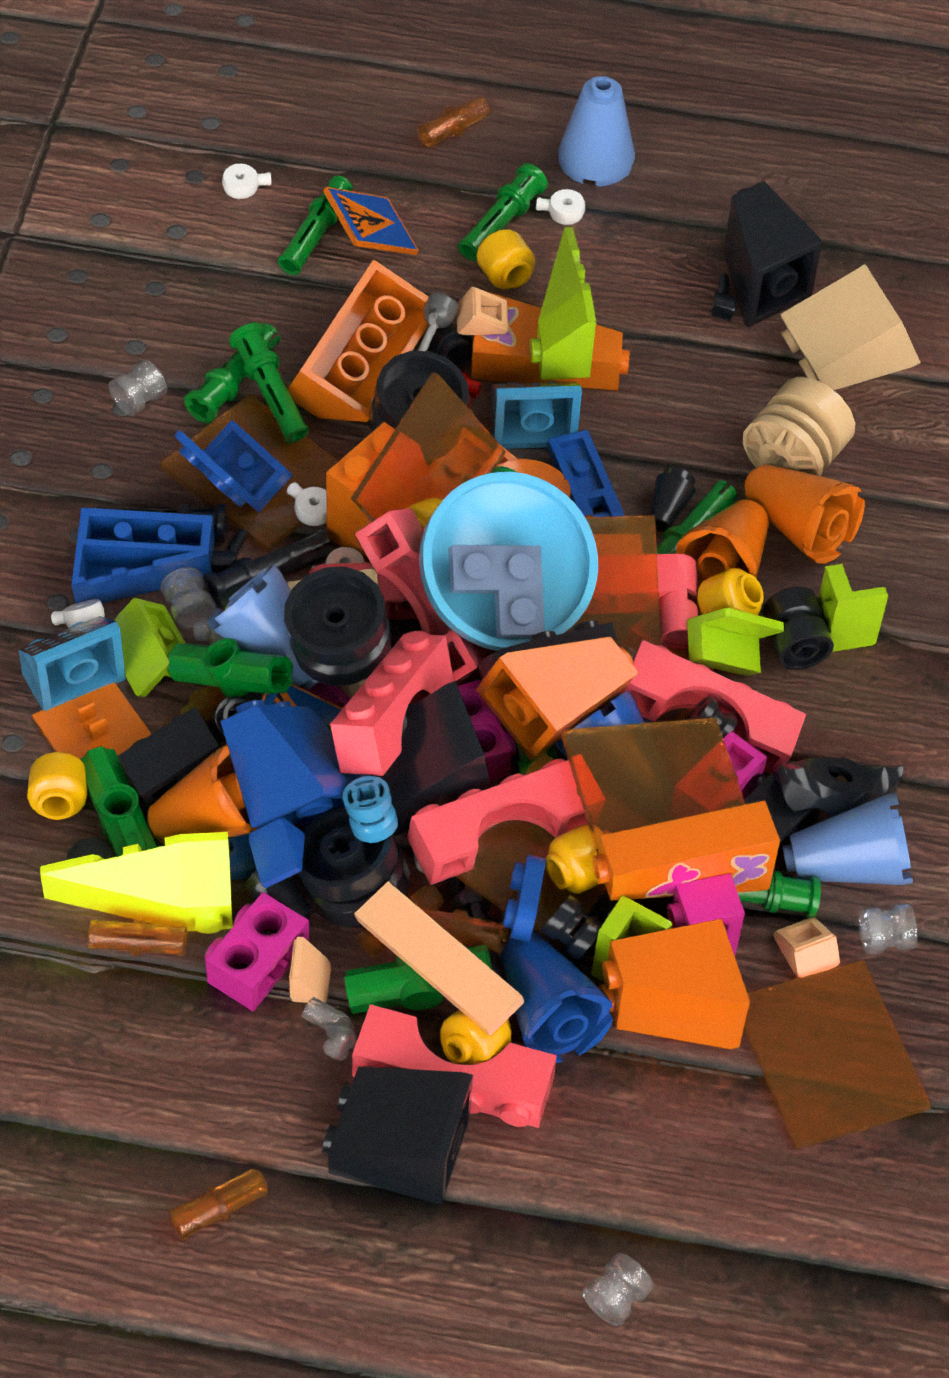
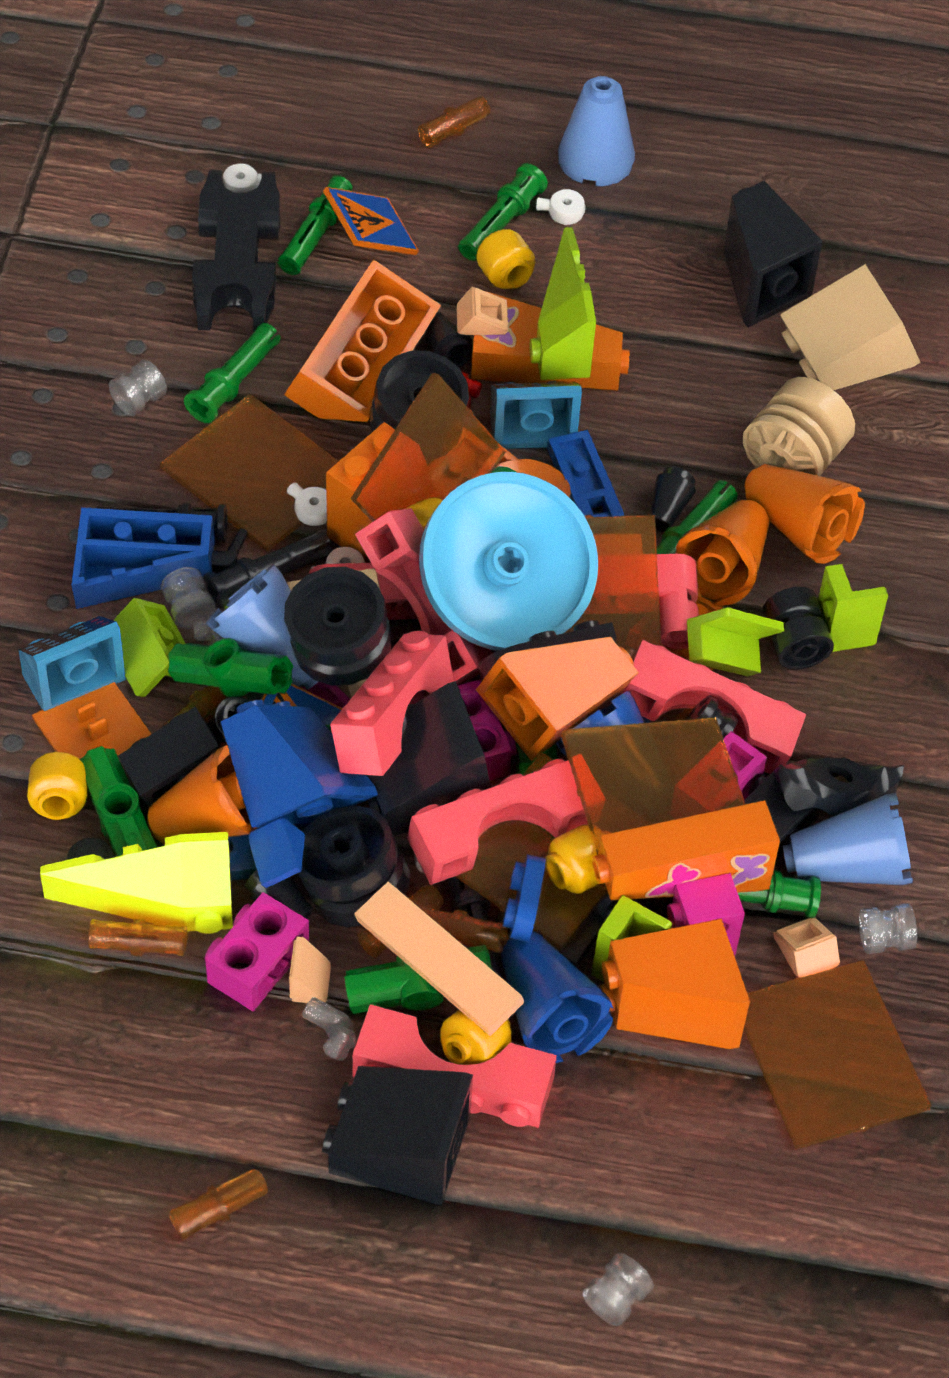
white piece [51,599,105,628] -> none
blue bracket [174,420,293,512] -> none
green pin [229,322,310,443] -> none
dark azure wheel [342,776,398,843] -> none
dark grey hinge [418,293,459,351] -> none
sand blue plate [448,545,545,638] -> none
black wheel [541,894,604,961] -> none
yellow head [697,568,764,616] -> none
black hand [711,274,738,321] -> none
none -> black piece [192,170,281,332]

